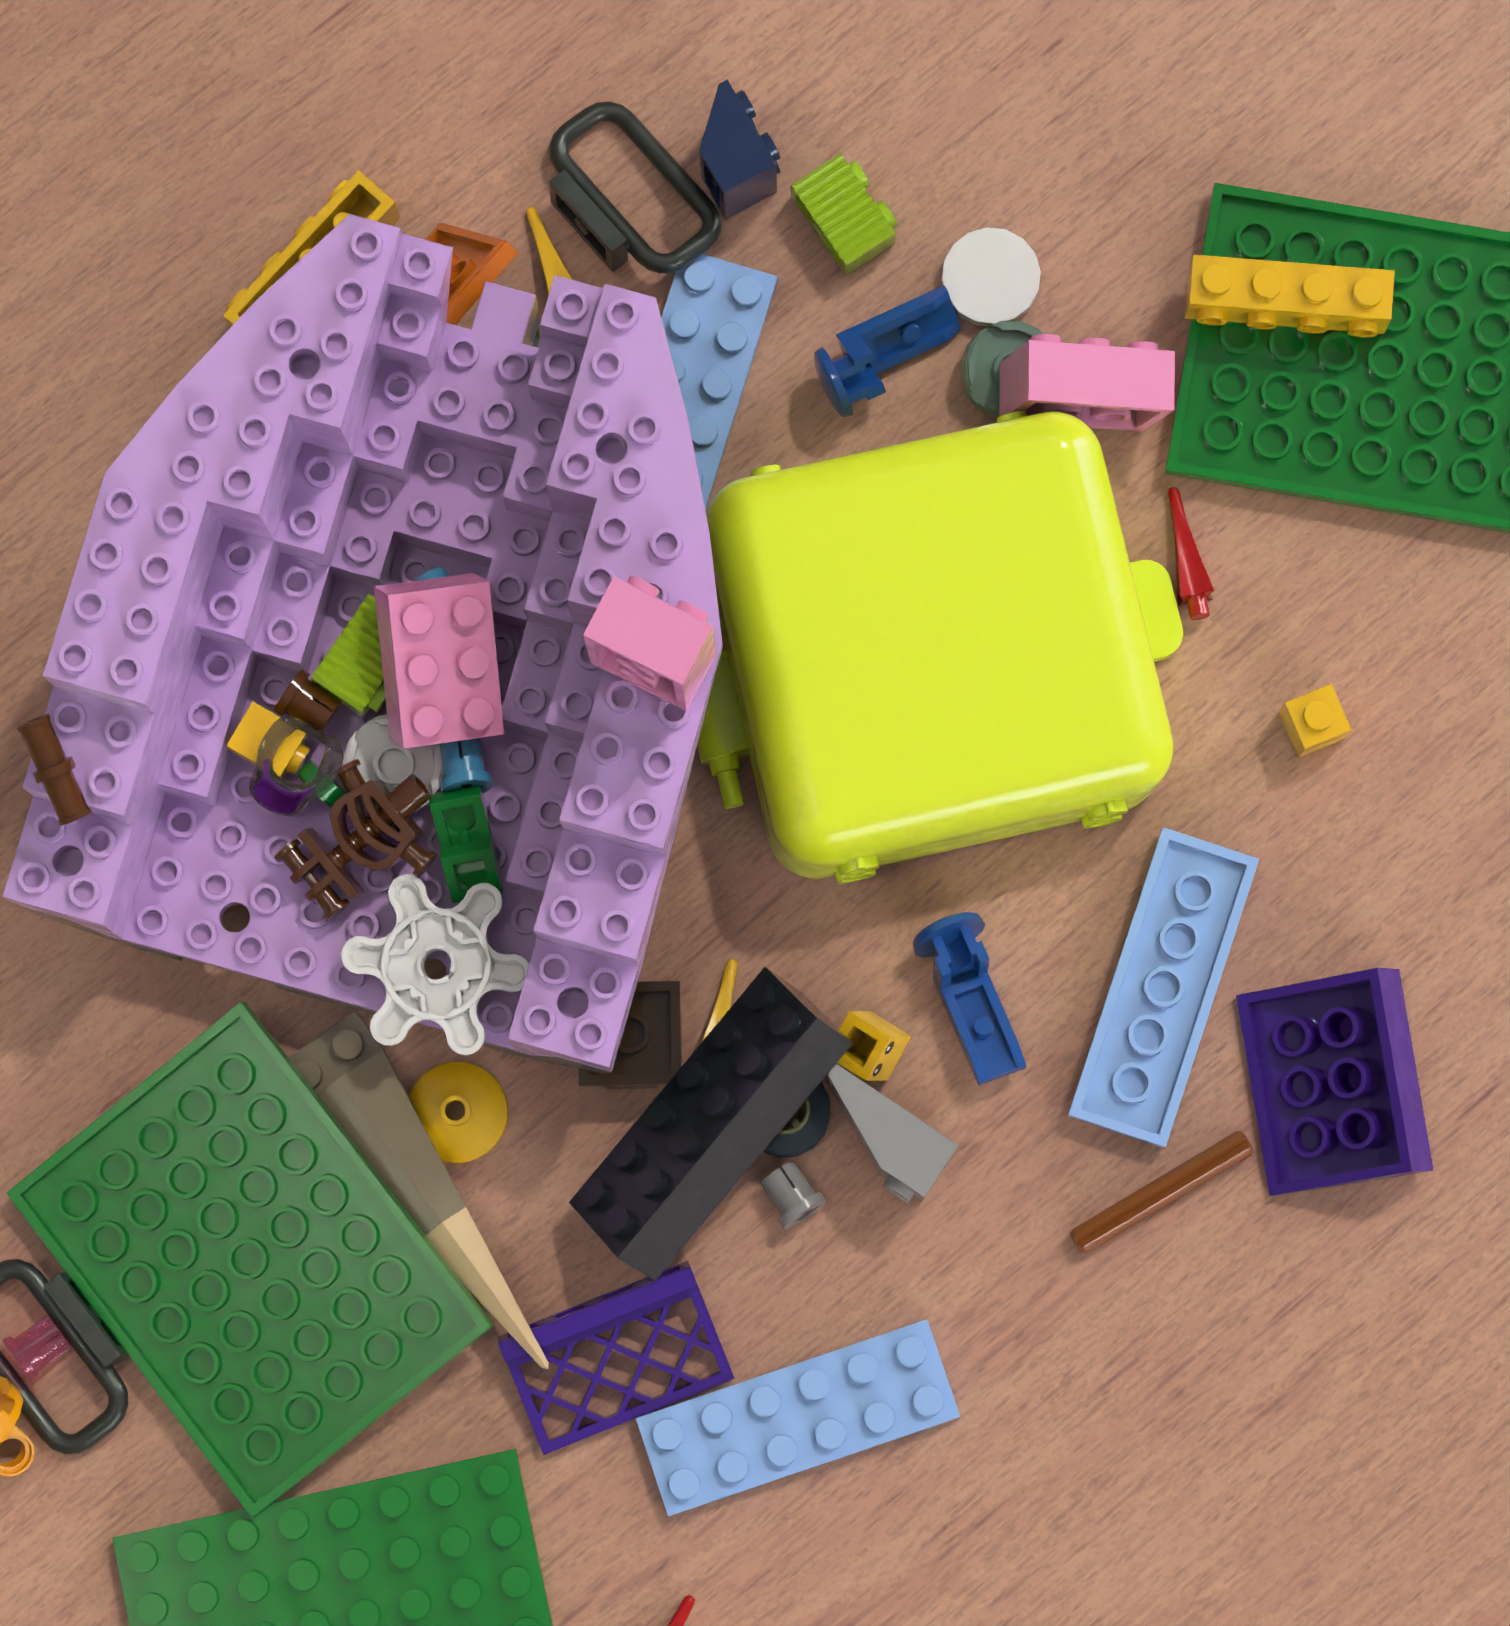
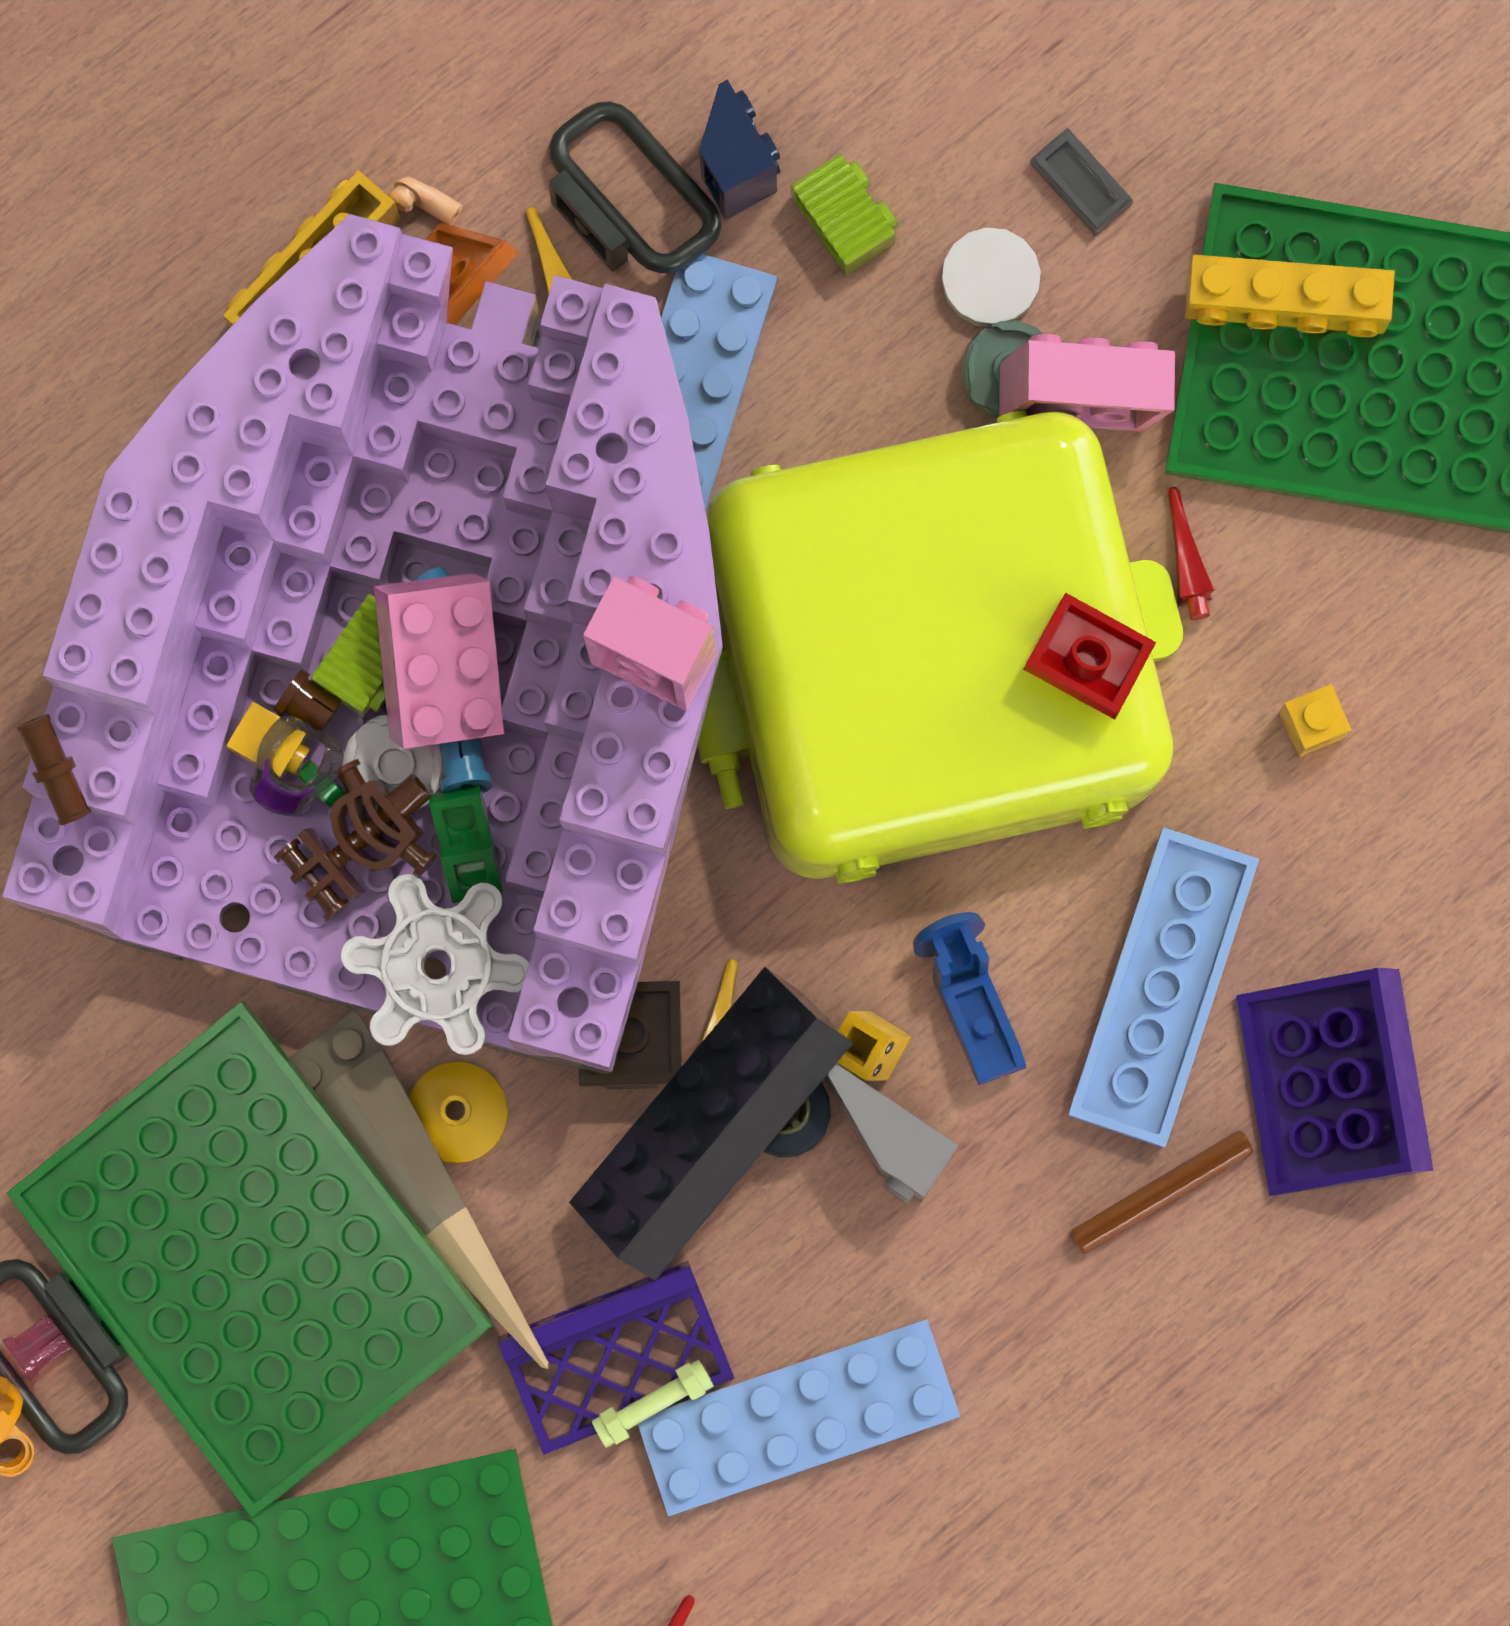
light grey bush [761,1161,827,1230] -> none
blue piece [814,285,961,417] -> none
none -> light nougat arm [389,177,463,225]
none -> yellowish green bar [591,1360,714,1448]
none -> red slope [1023,592,1156,720]
none -> dark grey tile [1030,128,1133,236]

